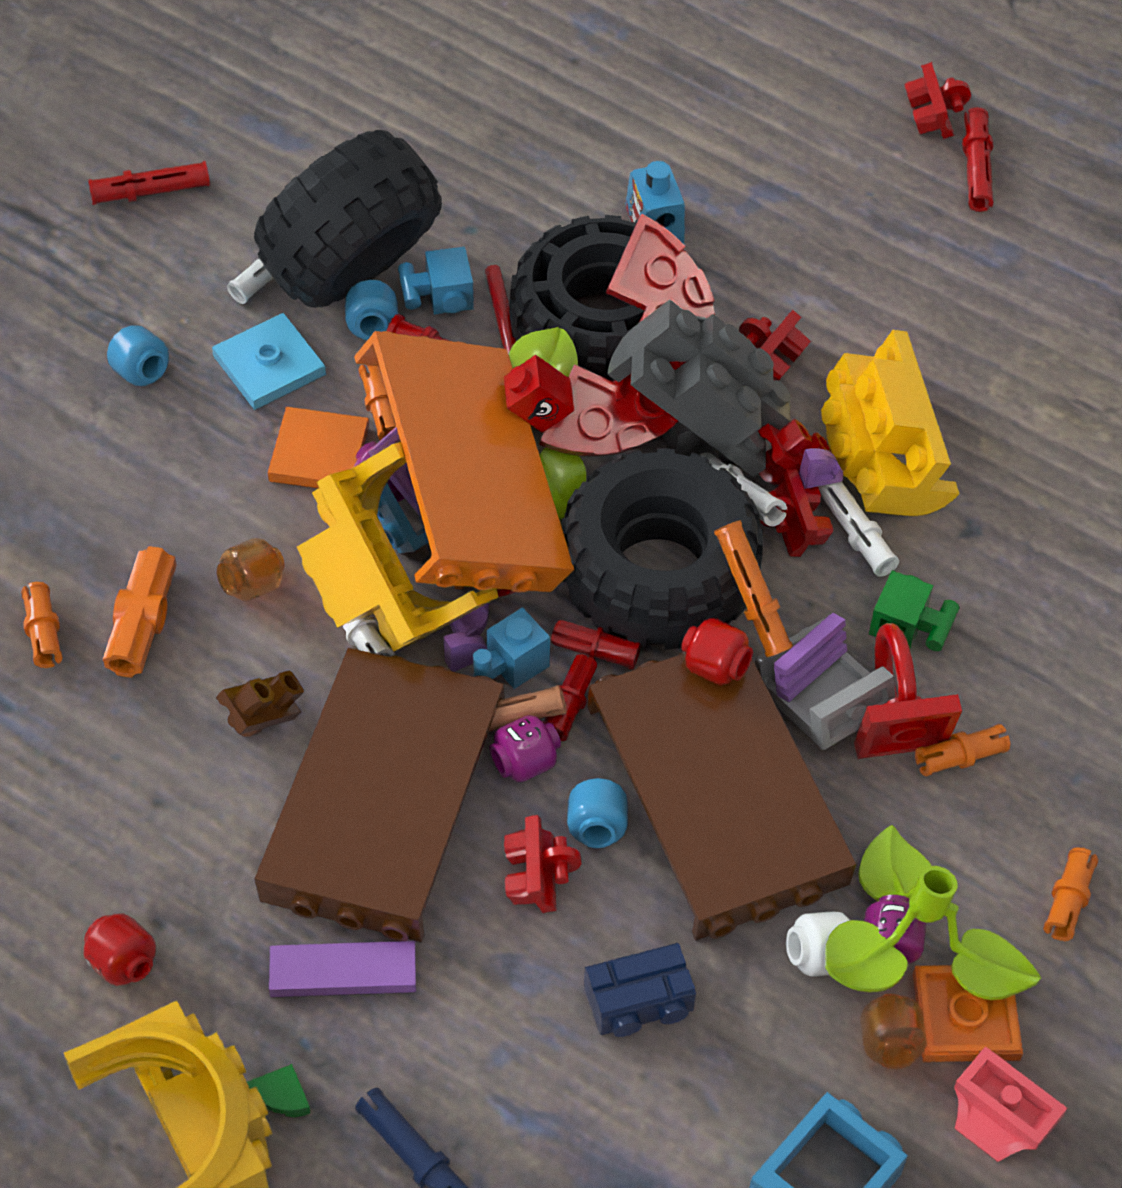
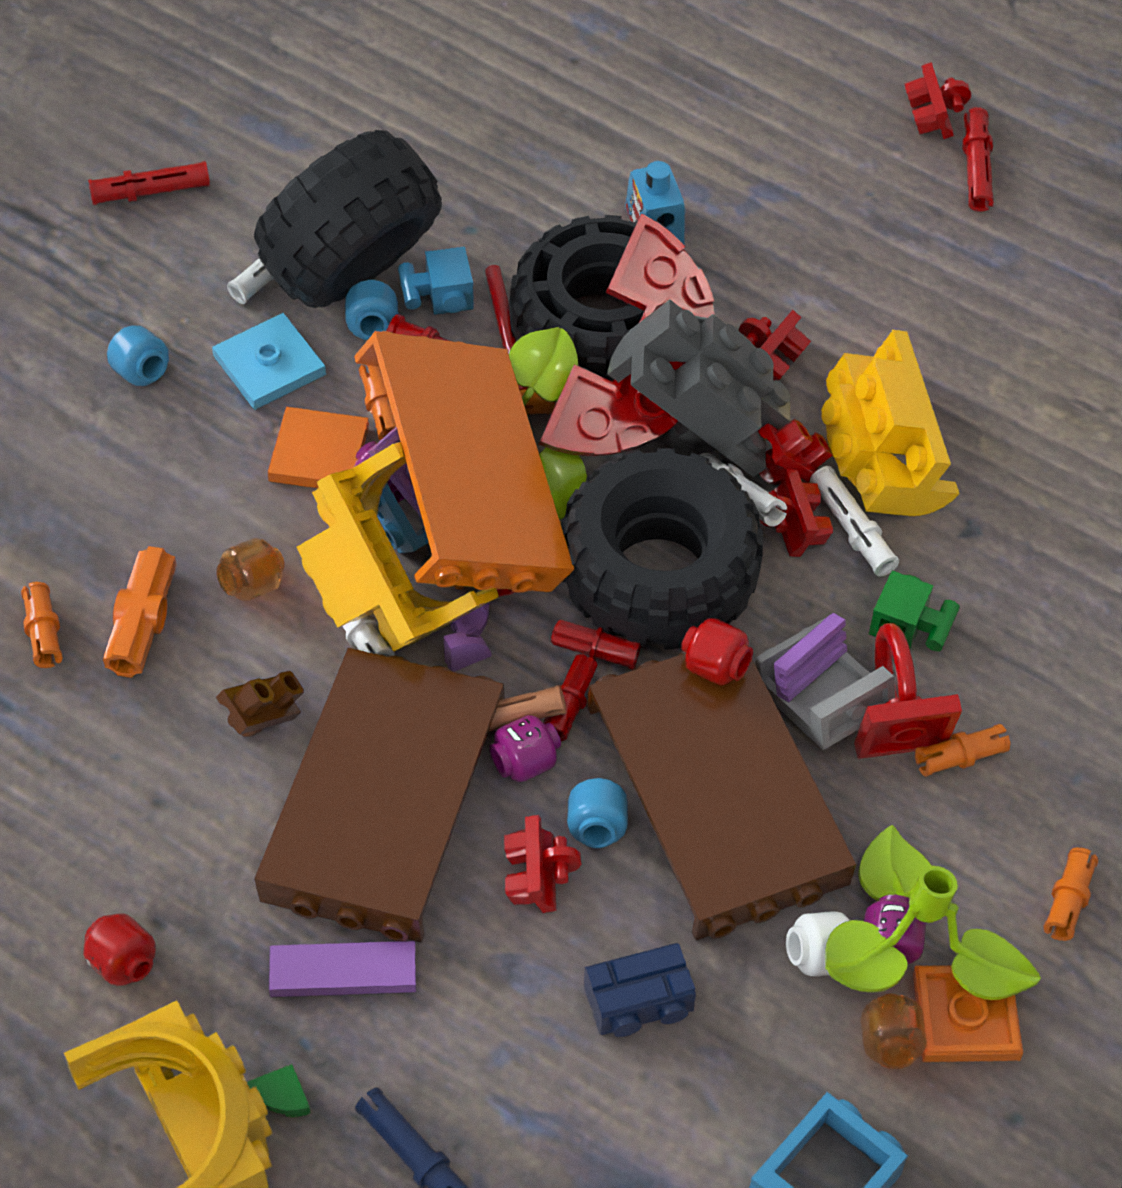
dark azure brick [473,607,550,689] -> none
red brick [504,354,575,433] -> none
orange pin [714,520,793,657] -> none
medium lavender tile [799,448,843,488] -> none
coral slope [954,1046,1067,1162] -> none

